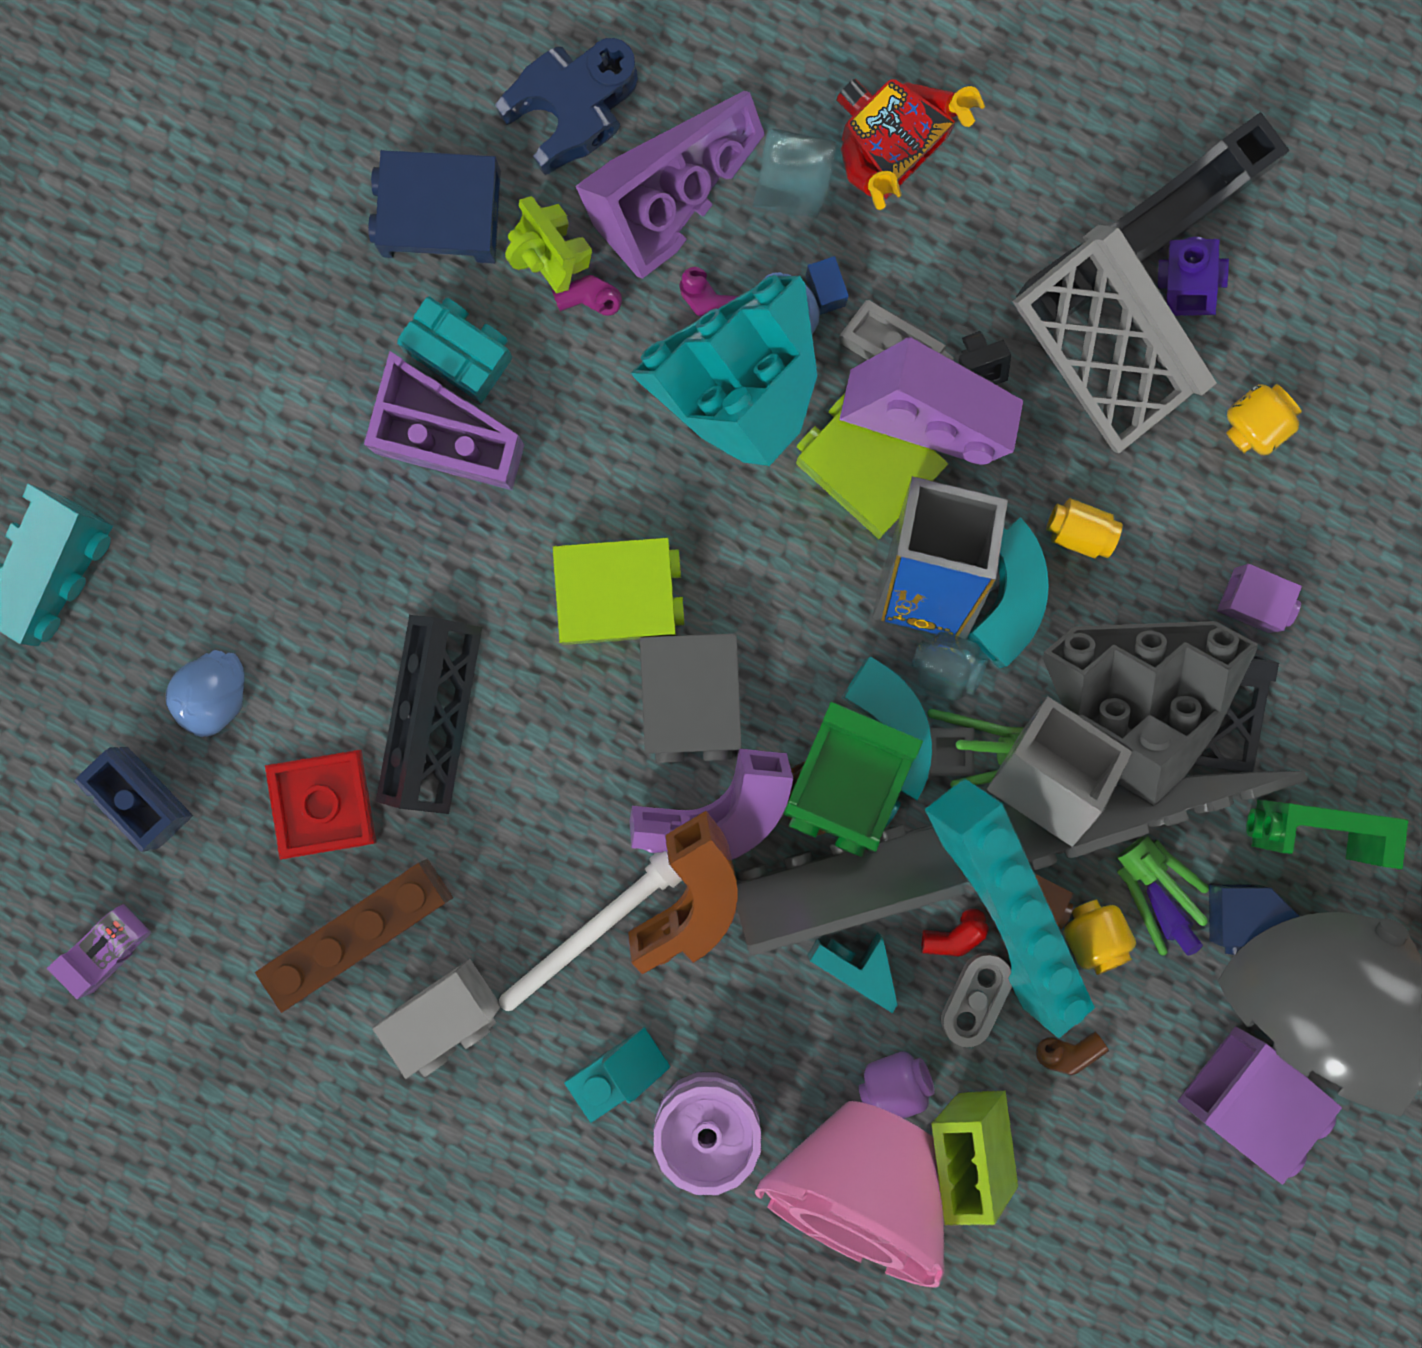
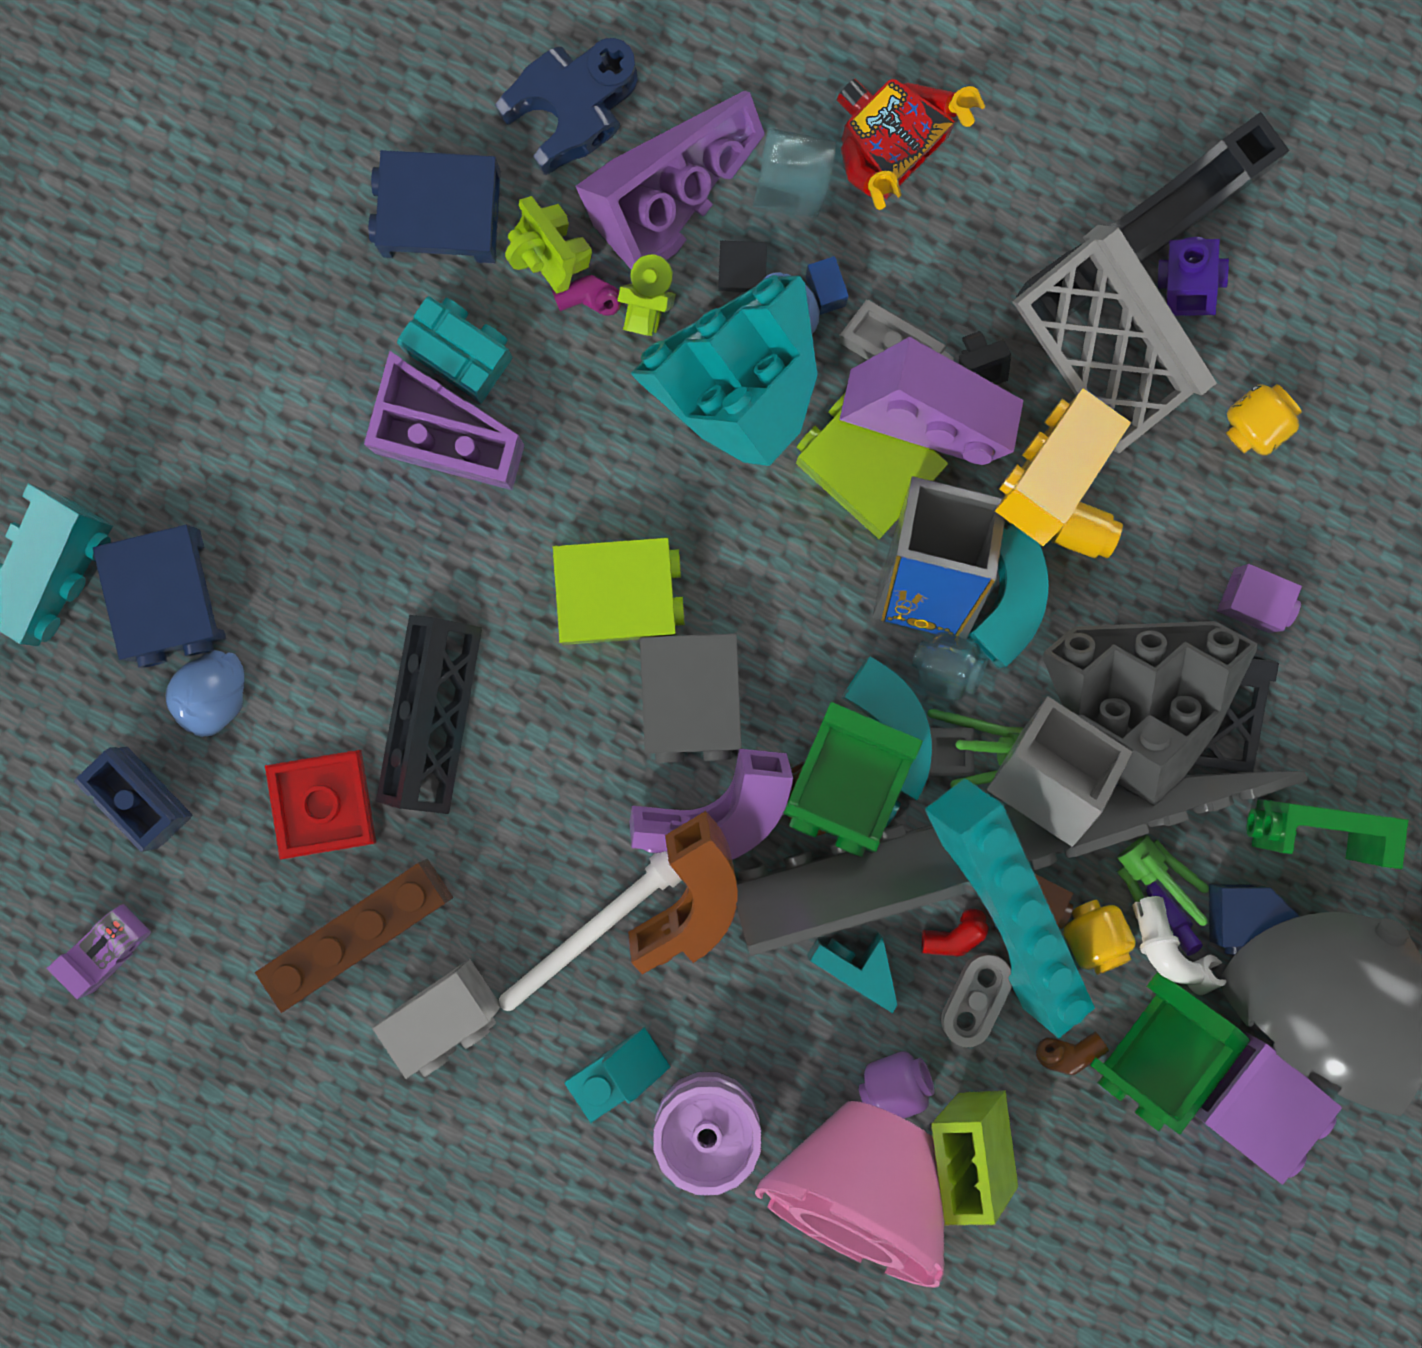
magenta arm [679,267,739,317] -> none
none -> dark blue panel [92,524,226,668]
none -> lime hips [618,254,676,336]
none -> black tile [718,240,767,292]
none -> yellow wedge [995,388,1131,546]
none -> green panel [1090,972,1251,1135]
none -> white piece [1132,896,1227,995]

